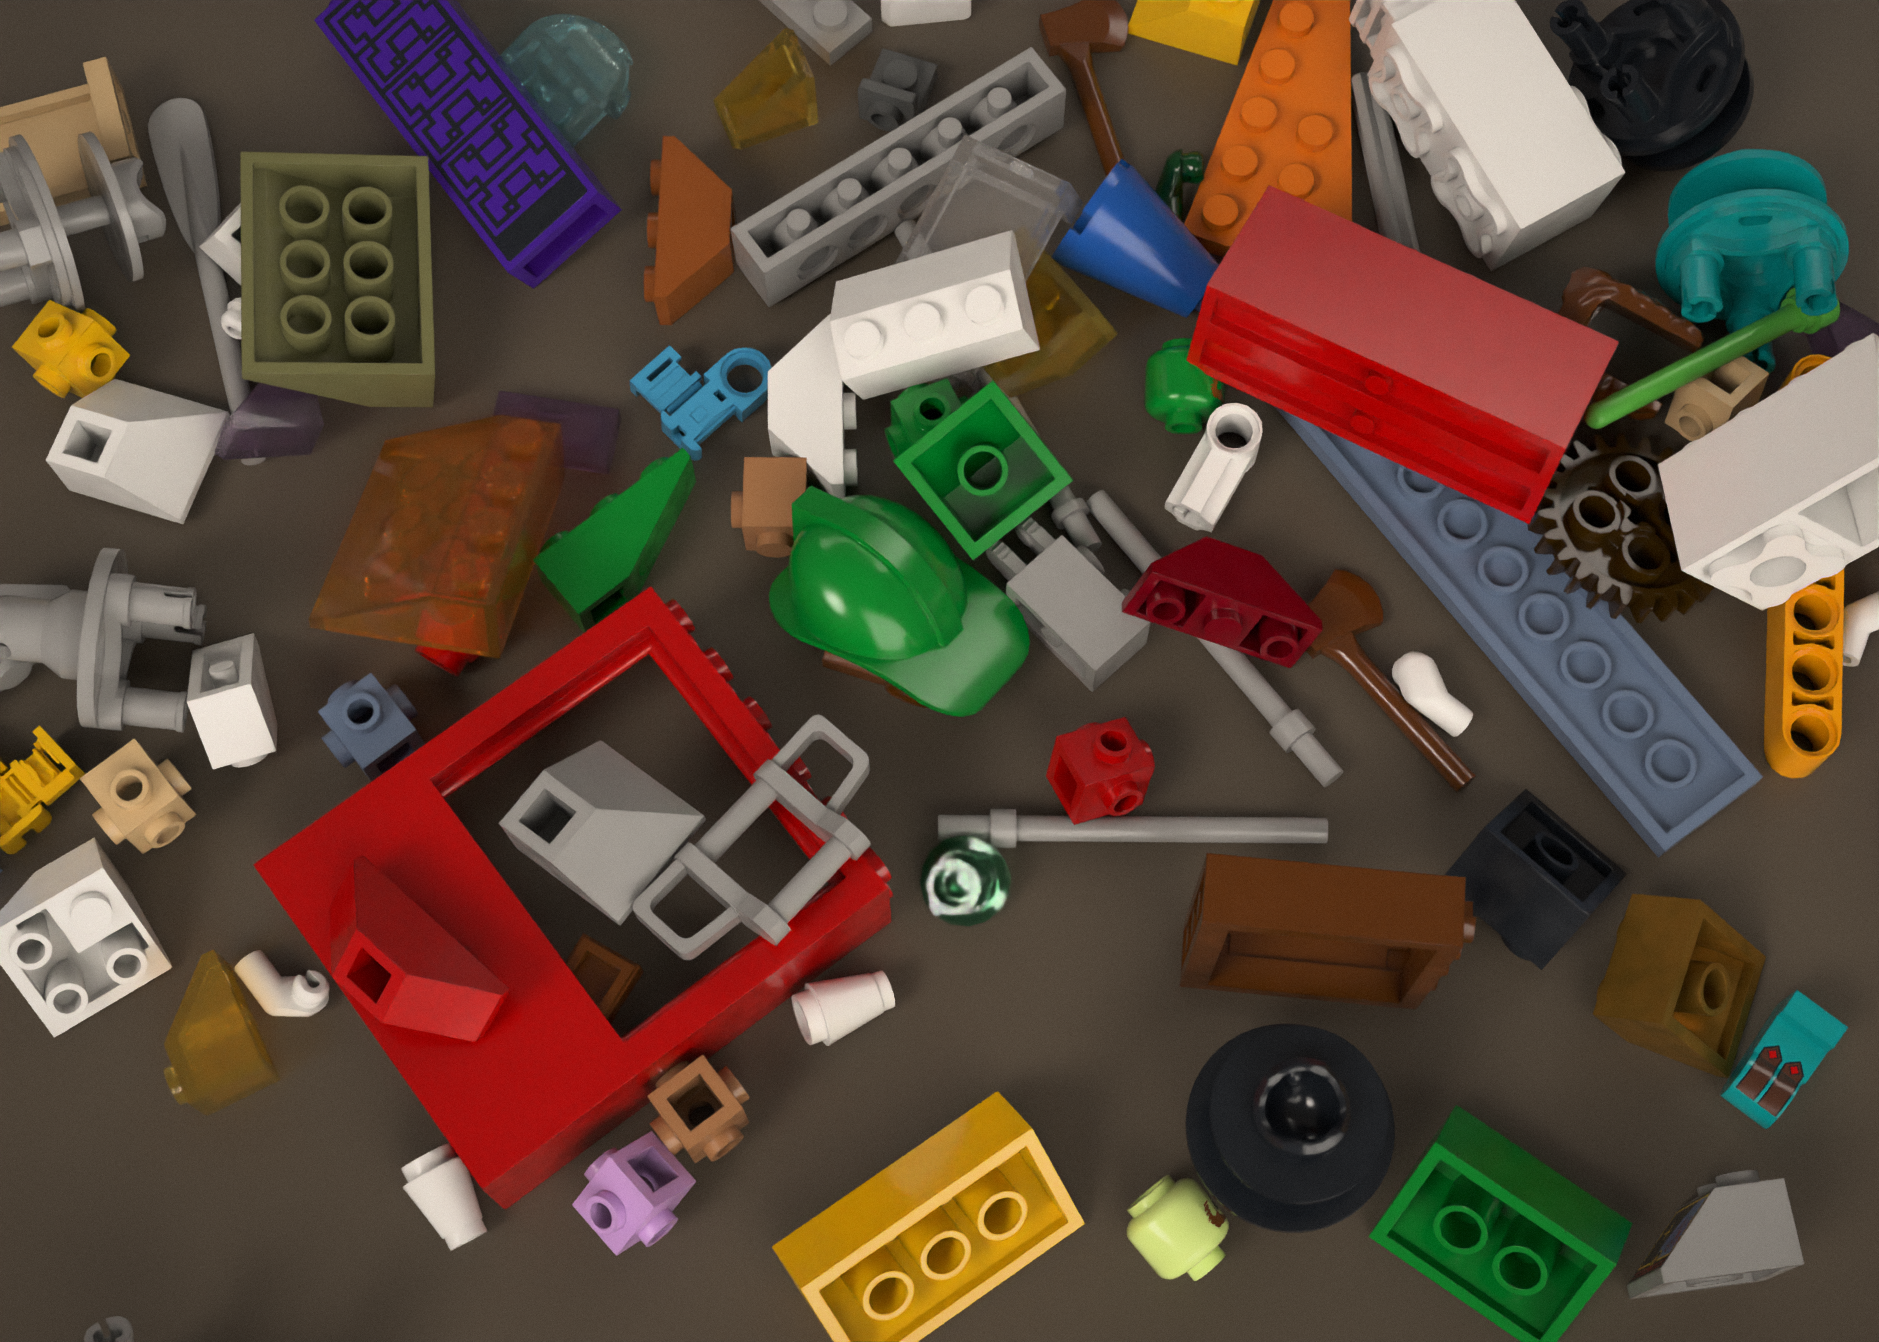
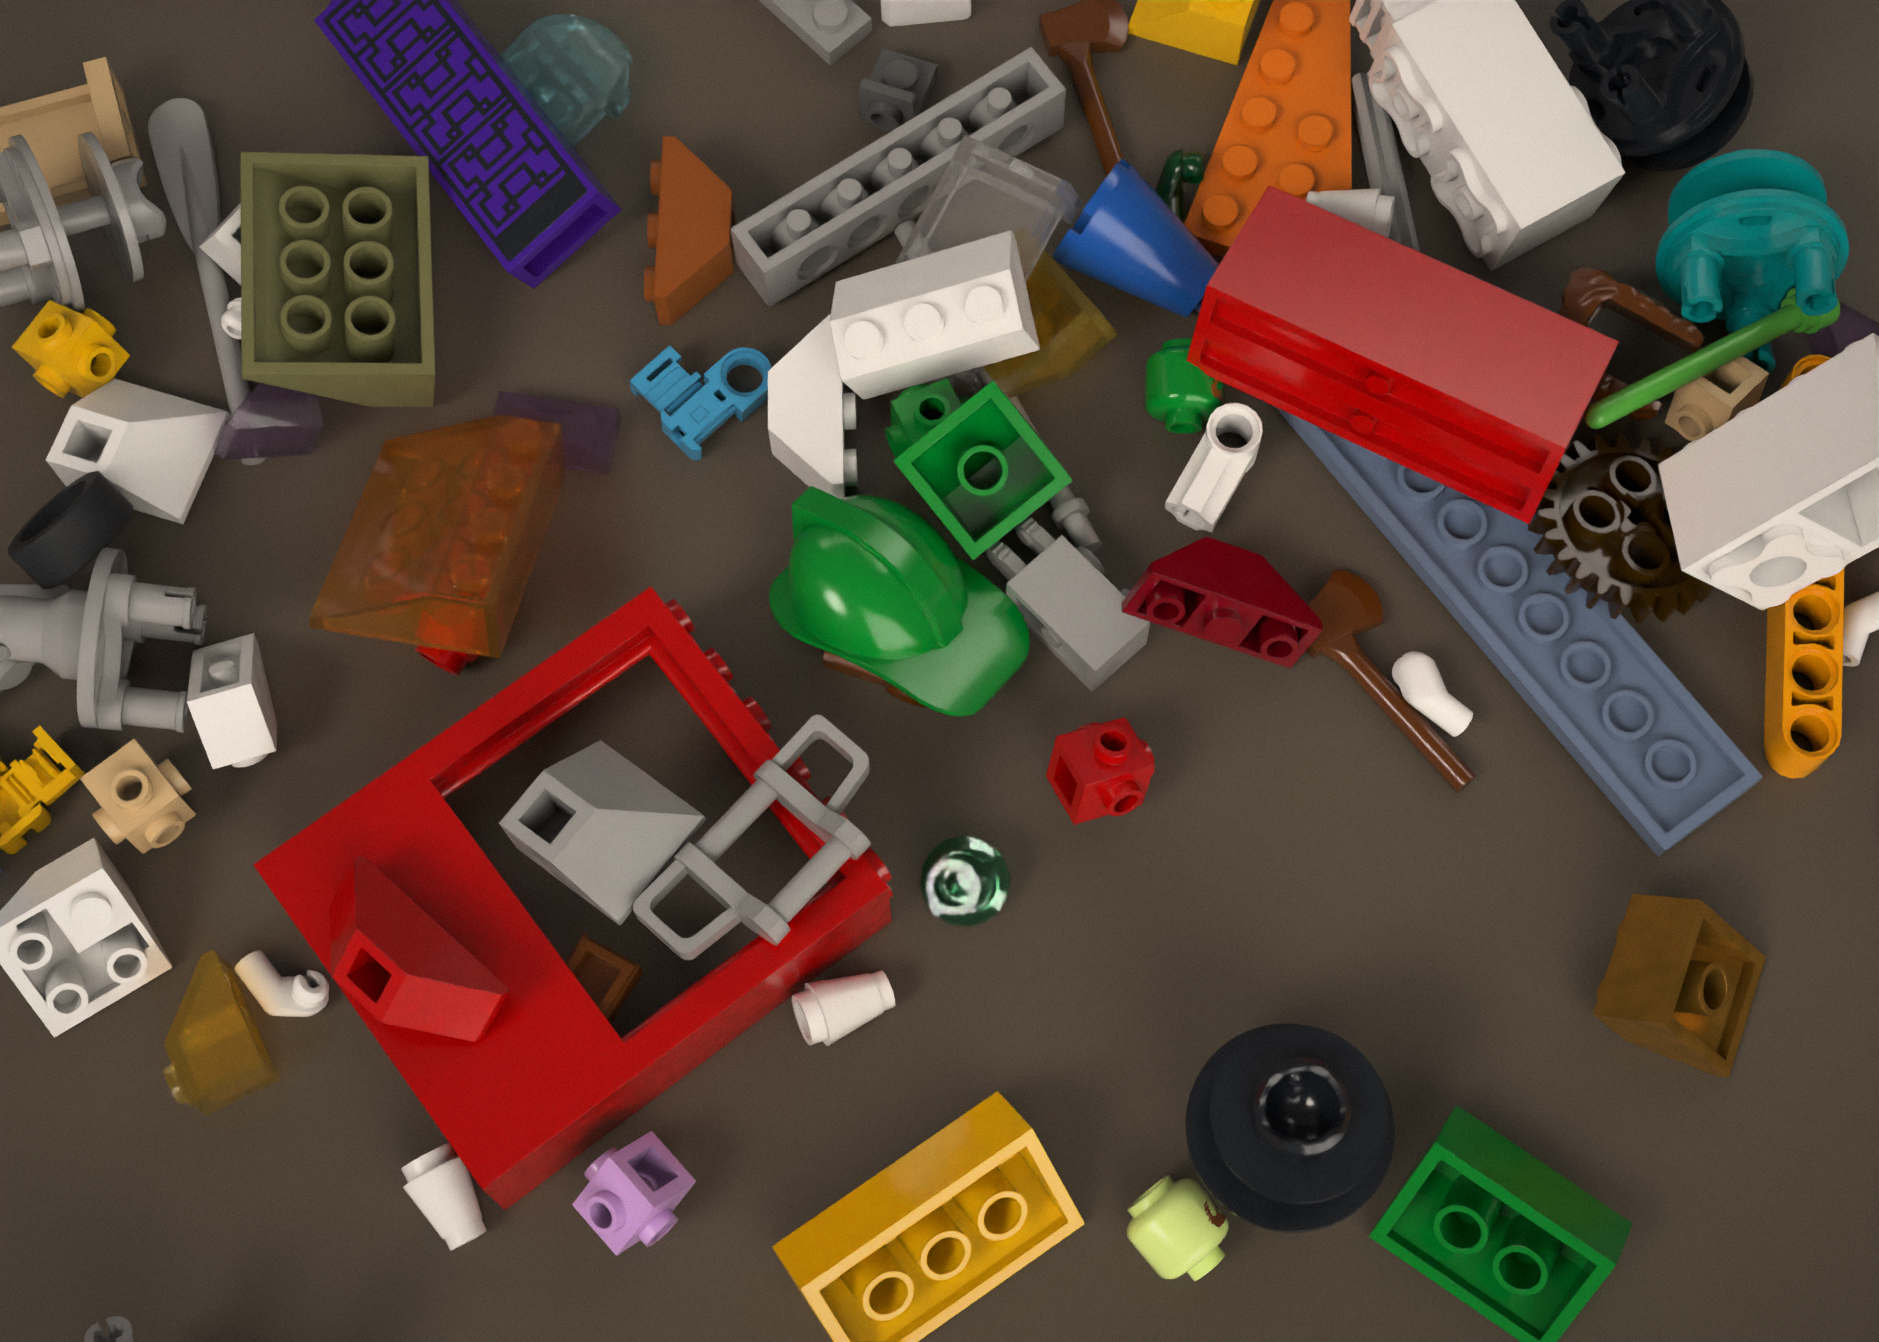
sand blue brick [318,673,425,782] -> none
green slope [532,448,696,633] -> none
medium nougat brick [647,1055,750,1164] -> none
clear yellow slope [713,28,819,150] -> none
medium nougat brick [731,457,810,558] -> none
light grey bar [938,809,1328,848] -> none
light grey bar [1086,490,1344,788] -> none
reddish brown window [1179,853,1476,1010] -> none
black slope [1445,789,1627,970] -> none
light grey slope [1627,1170,1804,1299] -> none
teal leg [1719,990,1848,1129] -> none
none -> black tyre [8,471,134,589]
none -> white cone [1306,188,1395,238]

